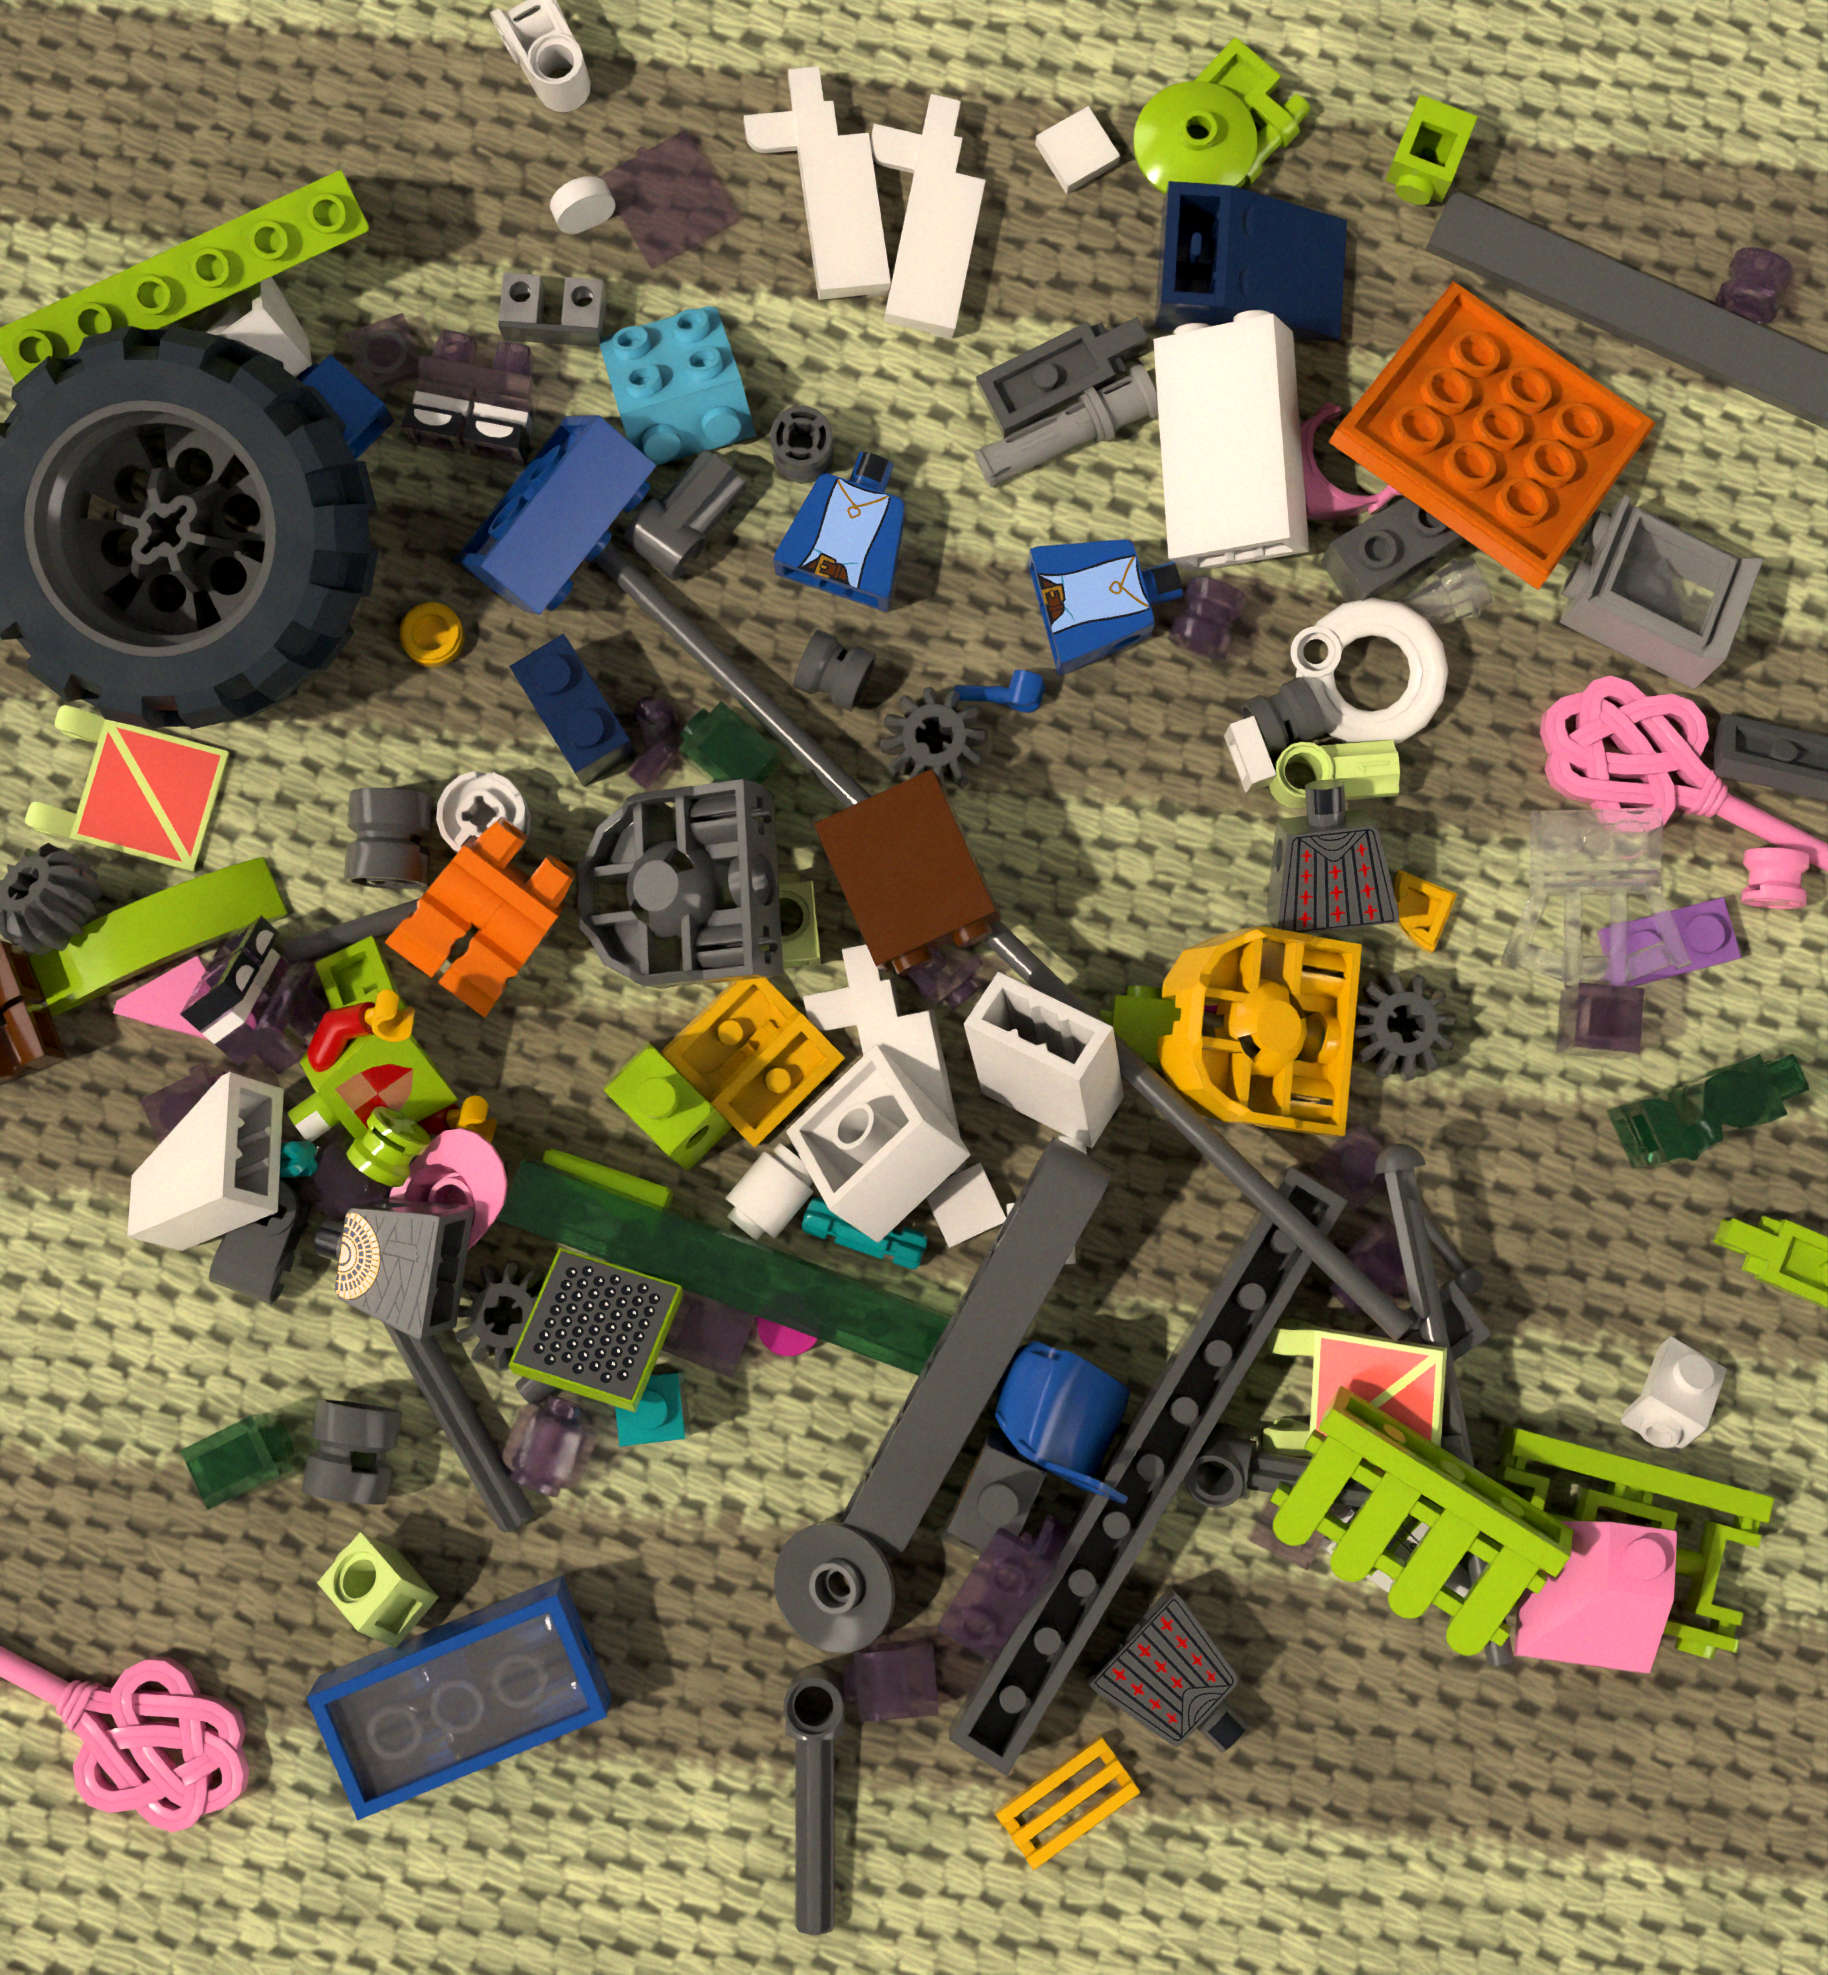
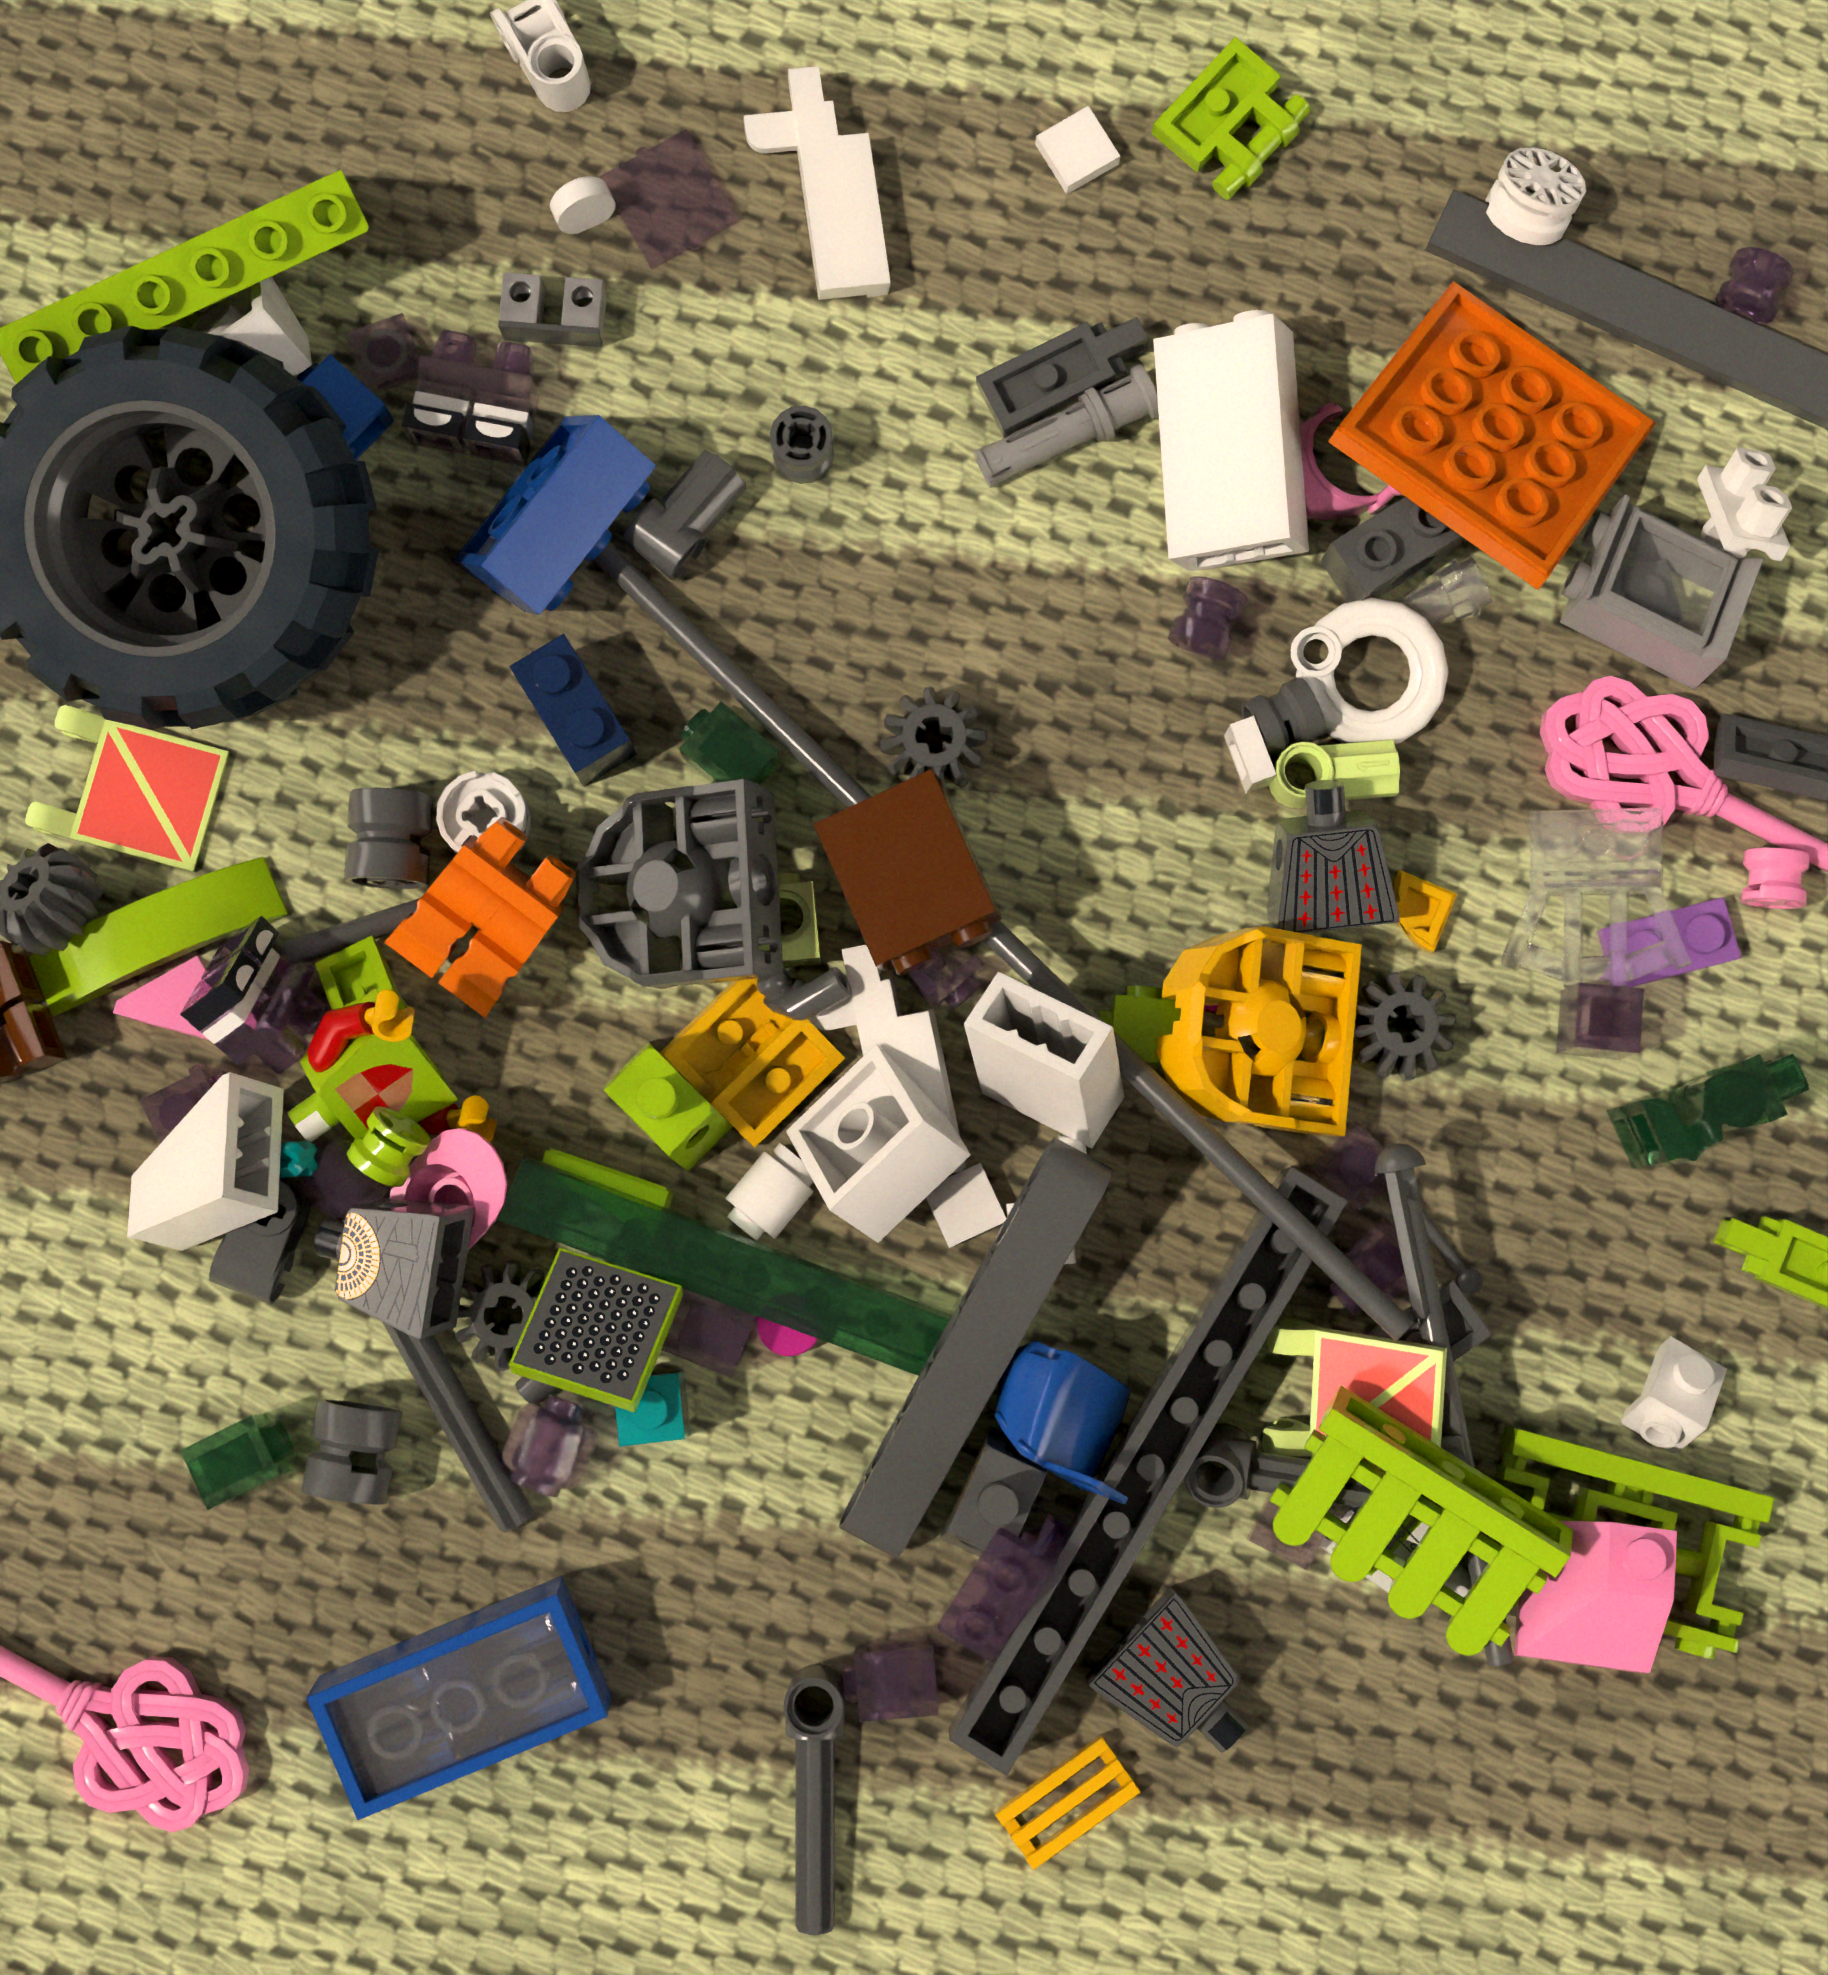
yellowish green brick [317,1532,439,1648] -> none
yellow tile [399,602,465,667] -> none
medium azure bracket [599,306,756,466] -> none
arm [624,696,683,792] -> none
torso [773,452,905,613] -> none
dark grey dish [774,1522,895,1653] -> none
dark grey wheel [793,629,876,712] -> none
teal axle [802,1197,927,1269] -> none
white piece [870,94,986,339] -> none
blue hand [954,669,1046,713] -> none
torso [1028,539,1183,676] -> none
lime dish [1133,81,1257,195] -> none
dark blue slope [1154,181,1347,342] -> none
lime brick [1385,94,1478,205] -> none
none -> dark grey arm [756,967,852,1021]
none -> white wheel [1485,147,1586,245]
none -> white hips [1697,447,1792,561]

